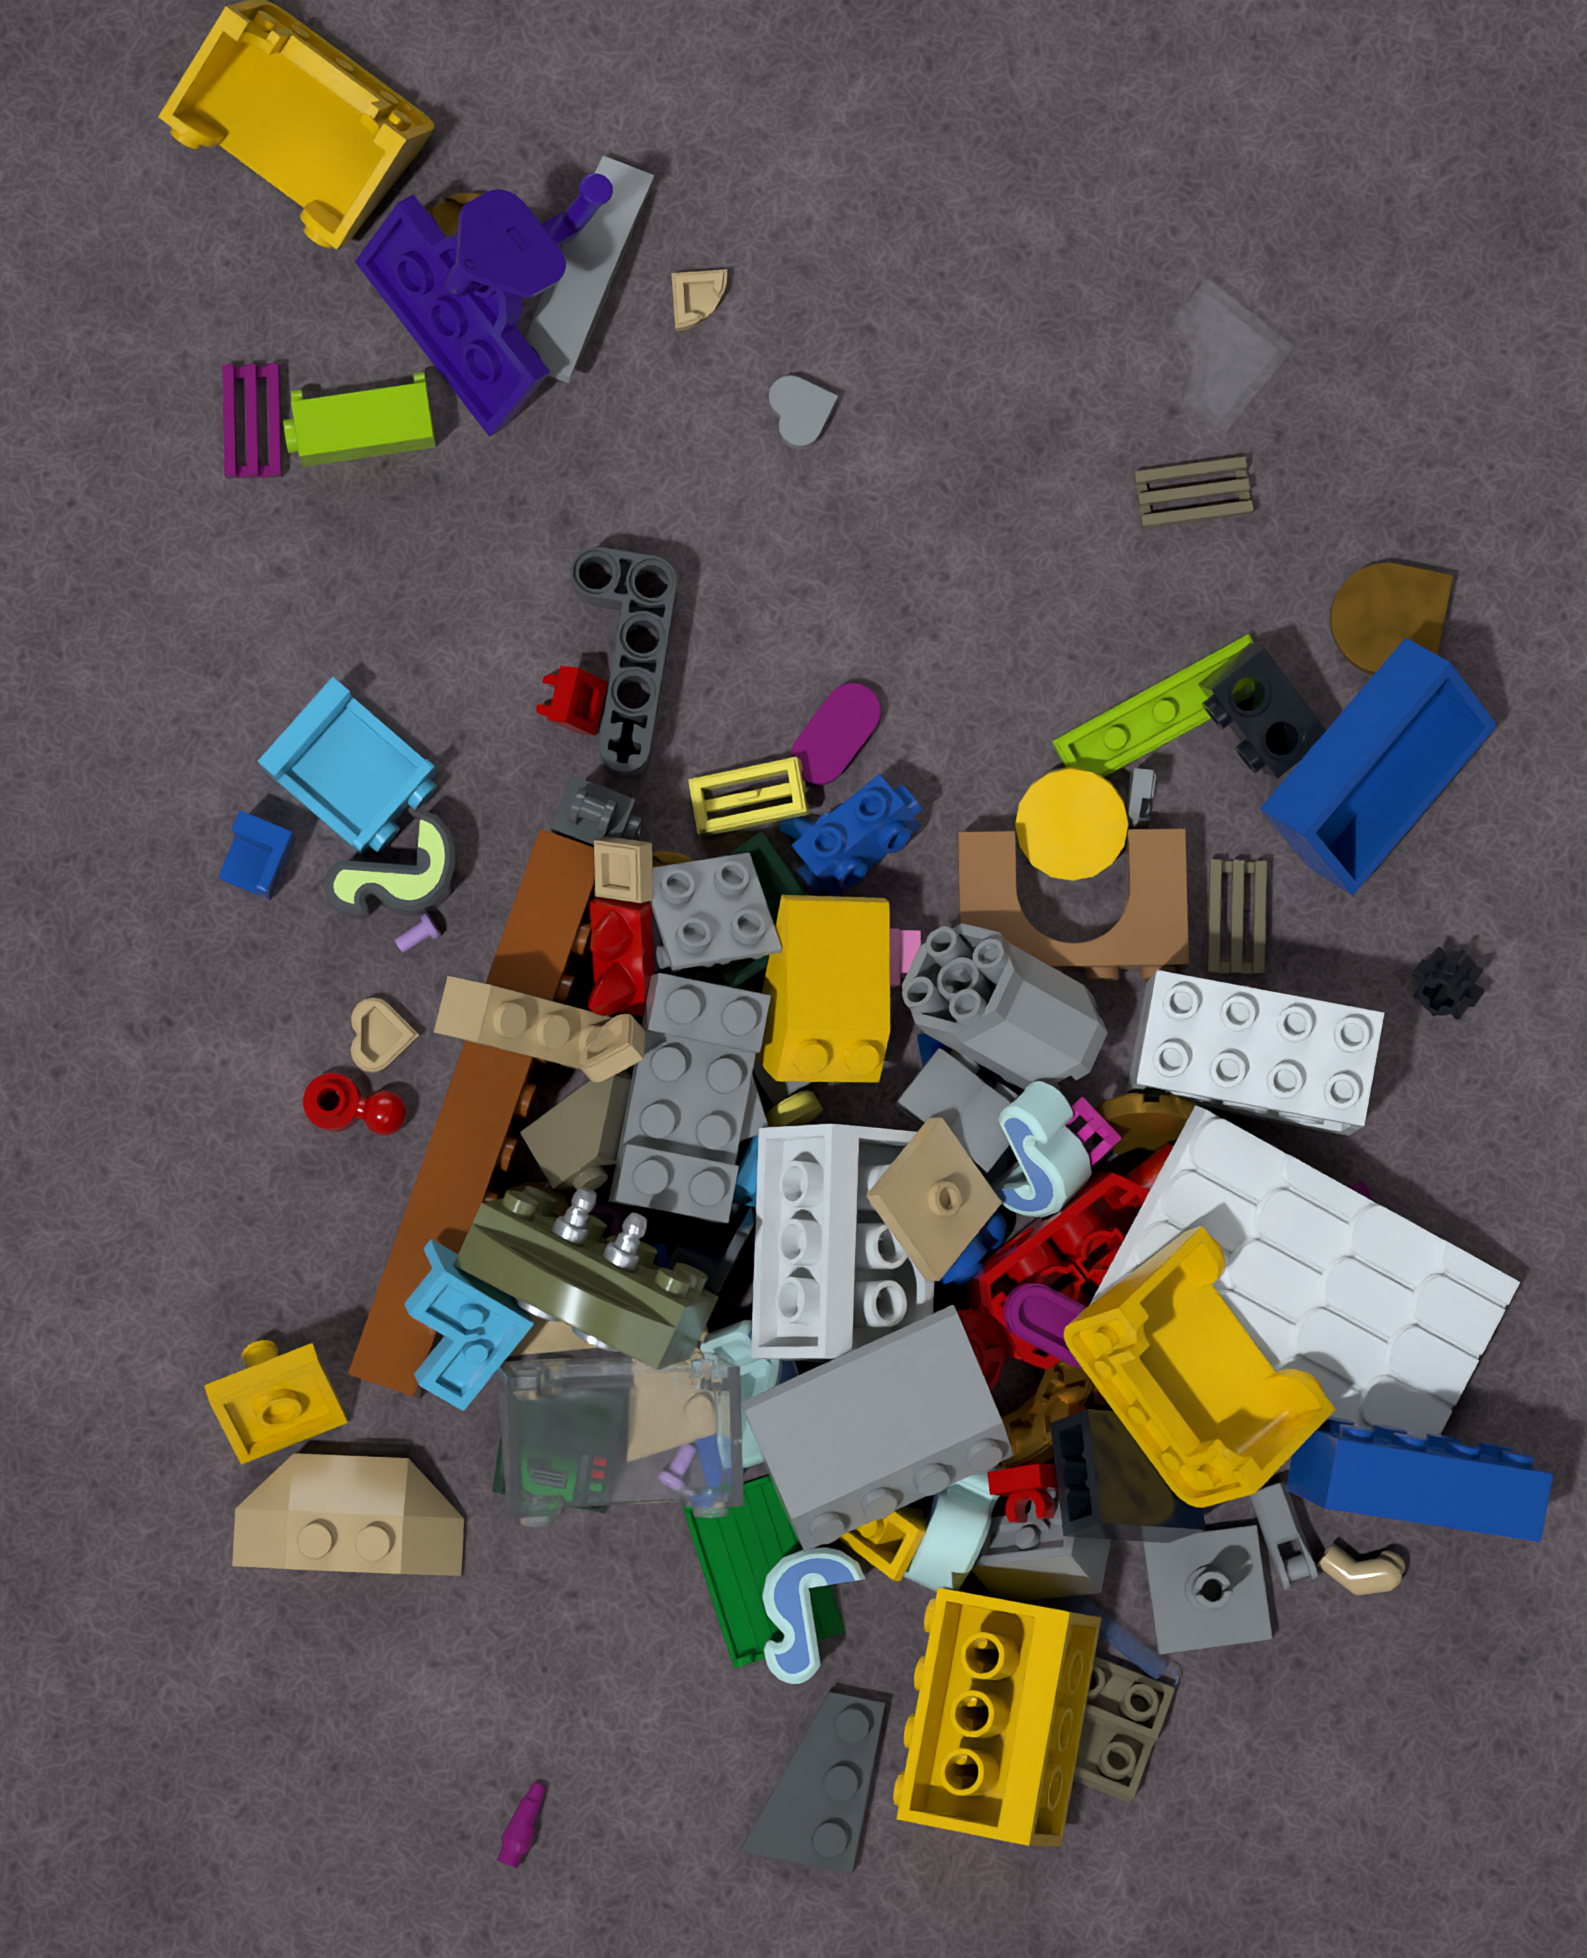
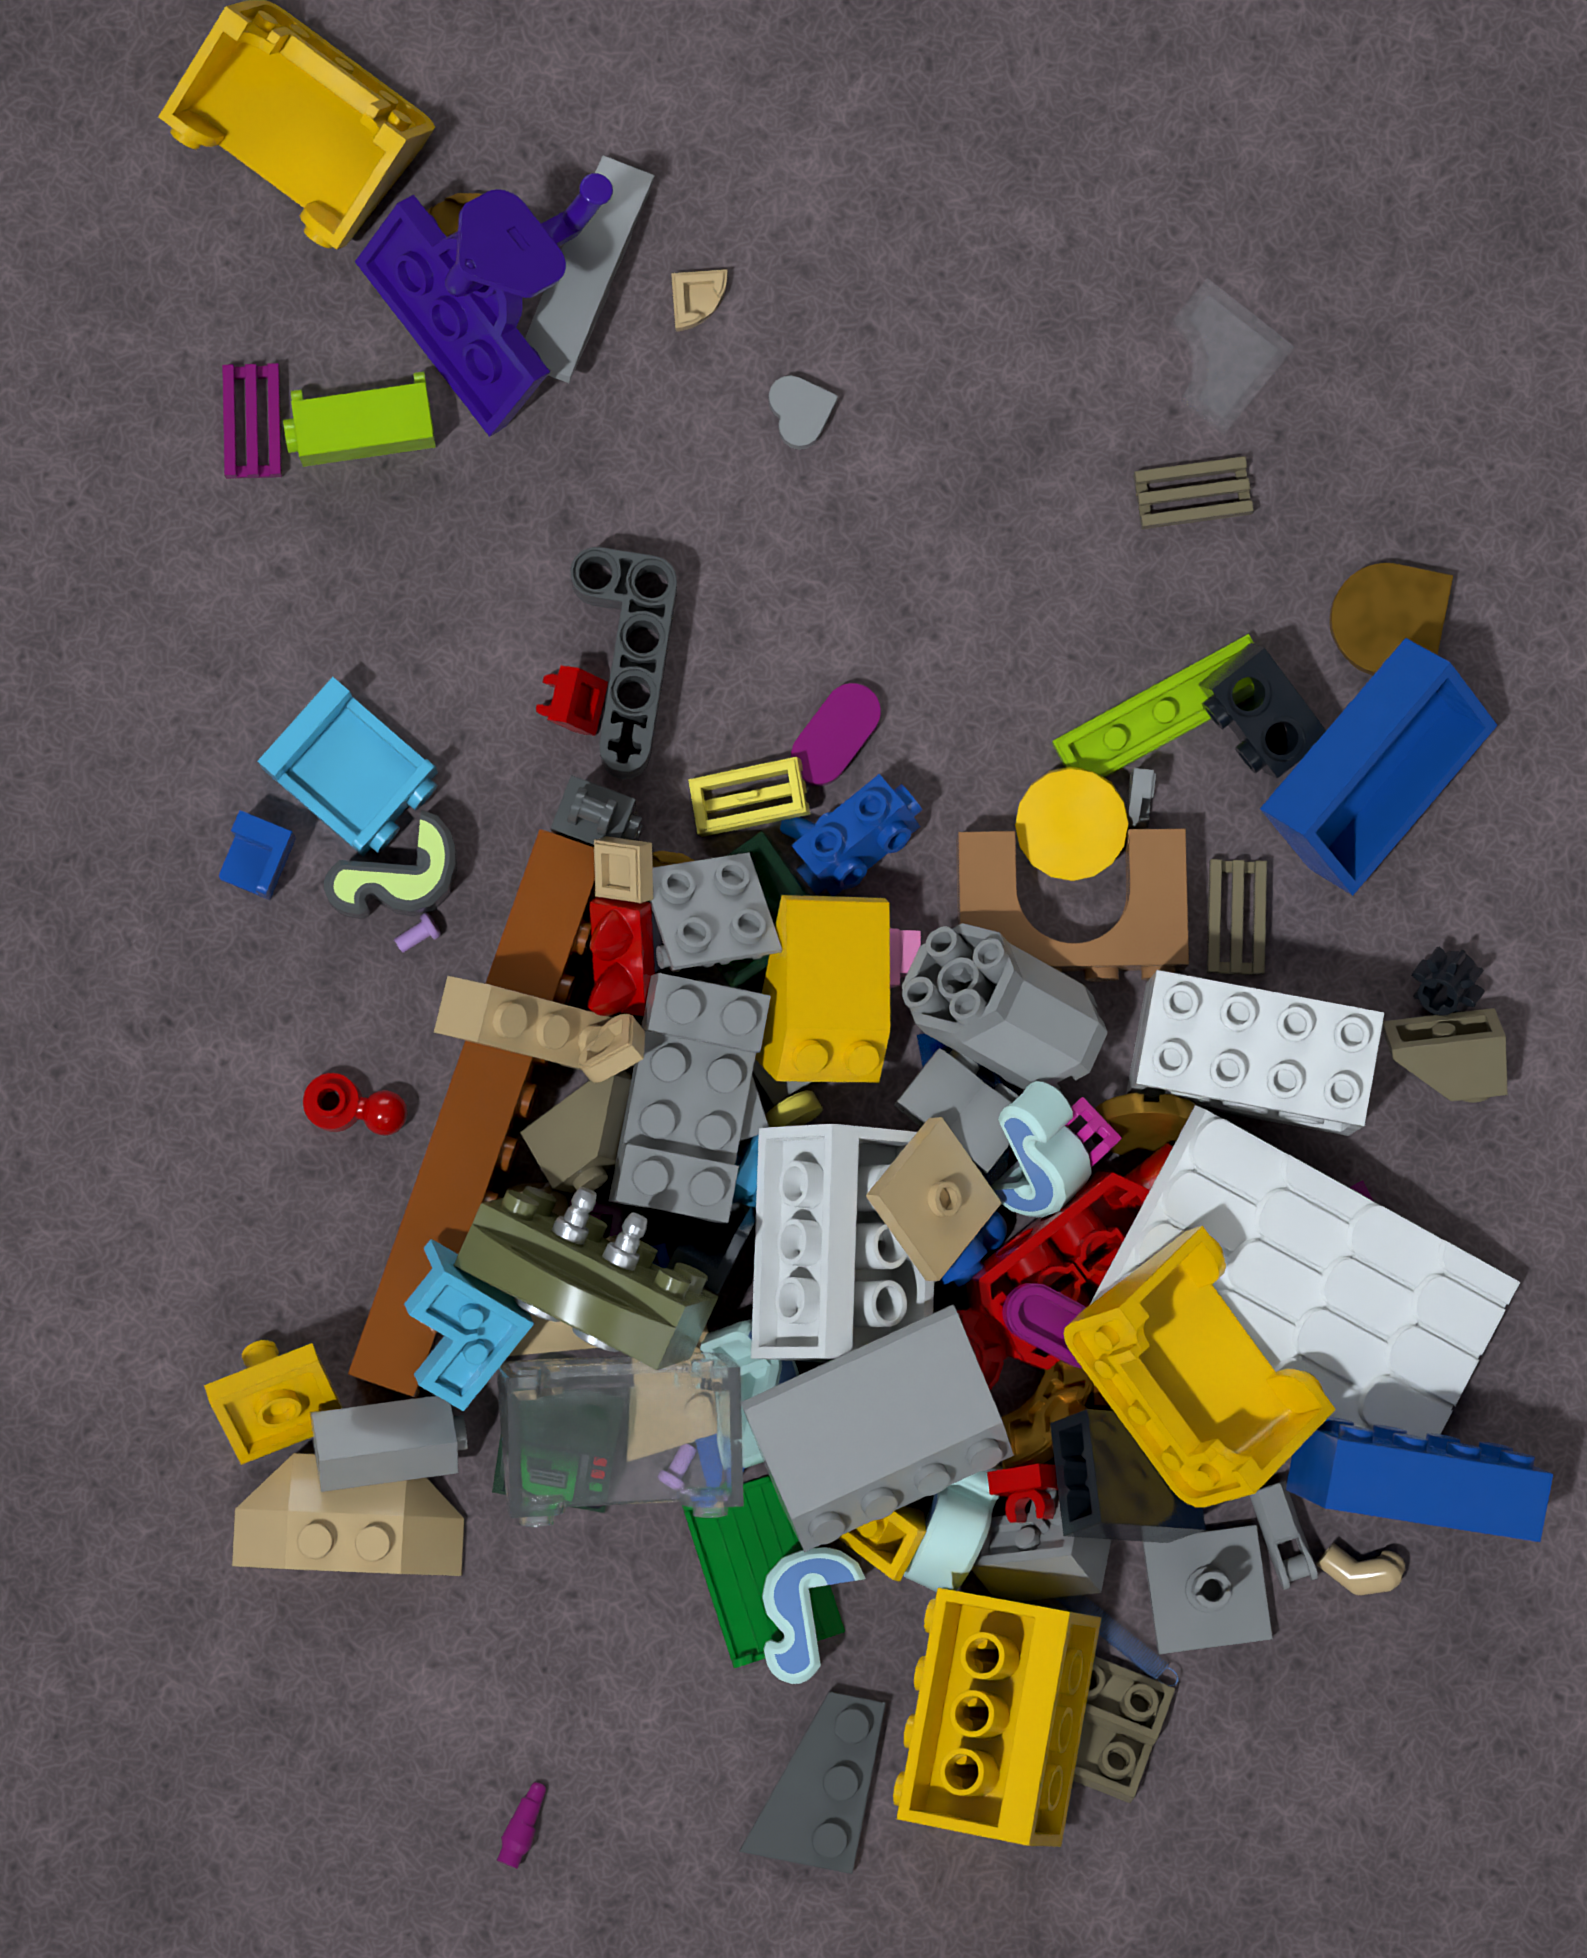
tan tile [351,998,420,1073] -> none
none -> light grey brick [310,1396,468,1492]
none -> dark tan slope [1382,1008,1508,1103]

